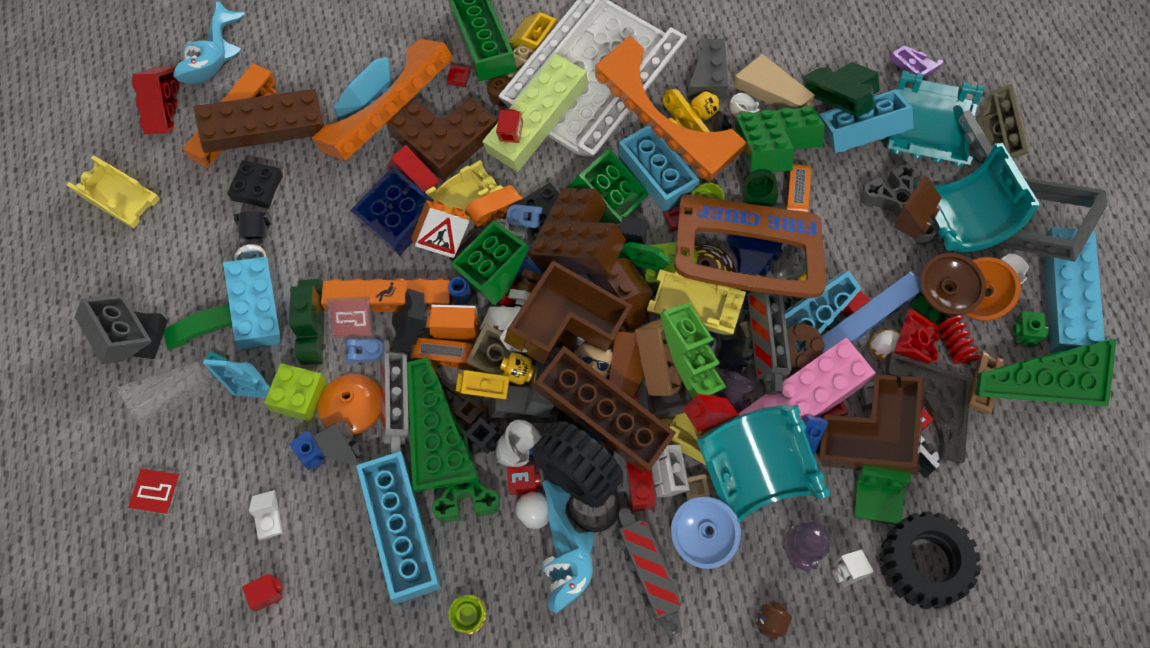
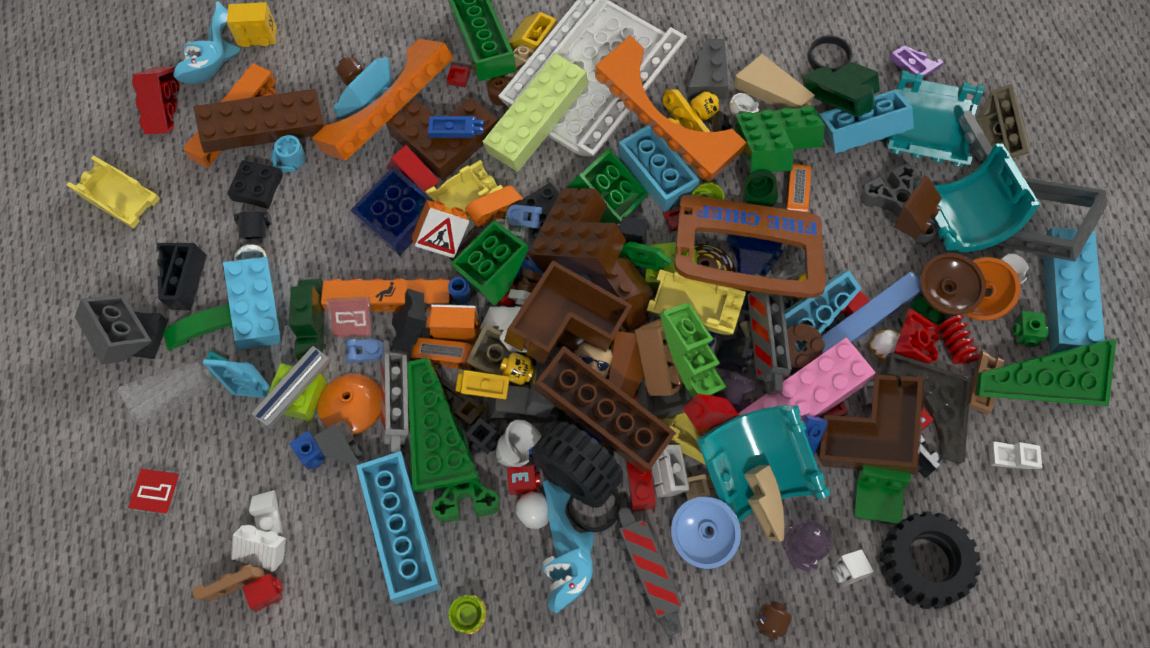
red brick [496,109,524,143] -> none
none -> black wedge [157,243,206,311]
none -> medium nougat plate [193,565,265,601]
none -> yellow brick [227,2,277,47]
none -> white brick [231,525,286,572]
none -> light grey tile [251,346,331,429]
none -> medium azure piece [271,135,306,172]
none -> reddish brown head [336,57,364,85]
none -> blue hinge [428,116,484,138]
none -> tan slope [744,465,784,542]
none -> black tyre [808,35,852,72]
none -> white slope [988,441,1042,469]

